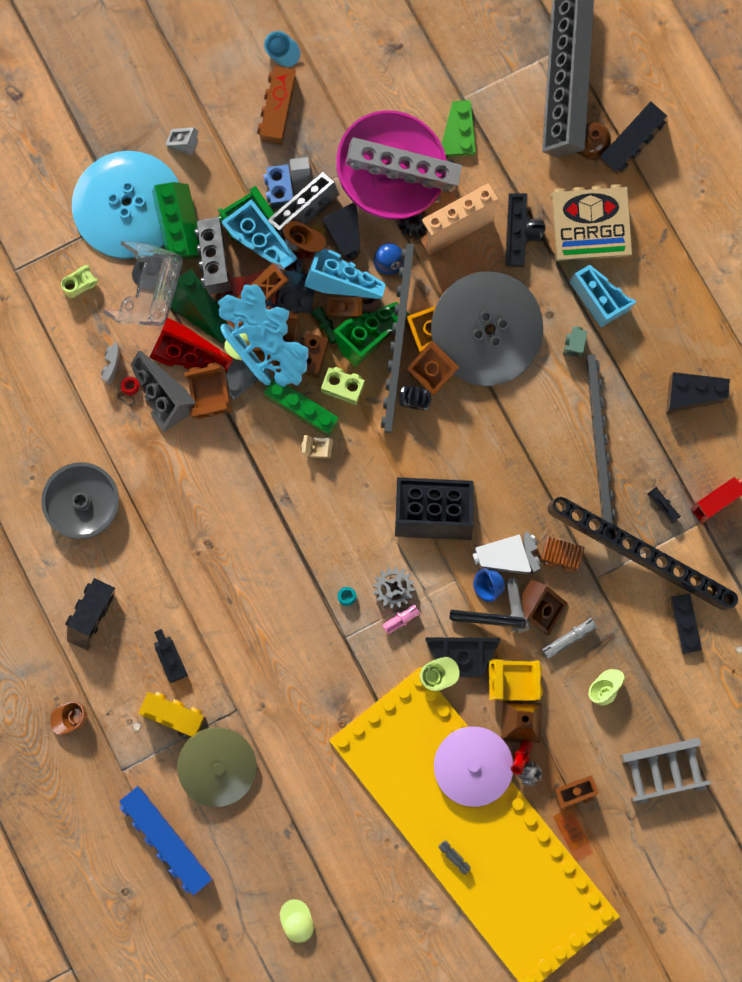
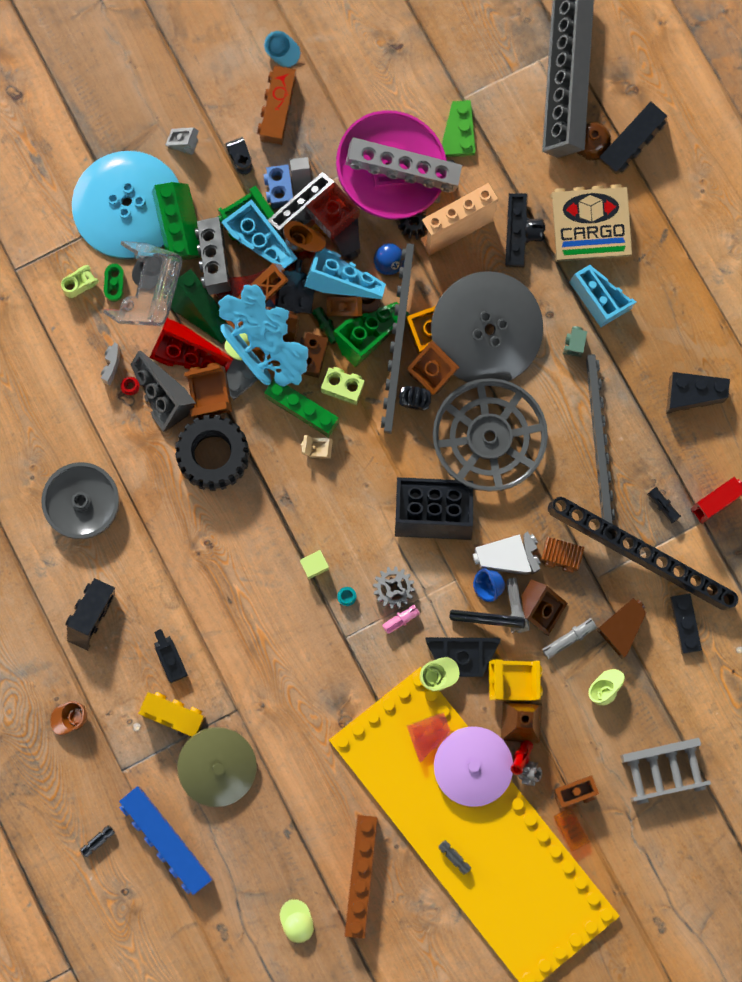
none -> black axle [80,825,115,857]
none -> green plate [104,263,124,302]
none -> black tyre [175,415,250,491]
none -> black piece [225,137,253,175]
none -> yellowish green panel [300,550,329,580]
none -> clear red brick [306,182,360,240]
none -> dark orange brick [345,815,377,939]
none -> wing [407,712,451,762]
none -> dark grey dish [433,378,548,492]
none -> reddish brown slope [597,598,646,659]

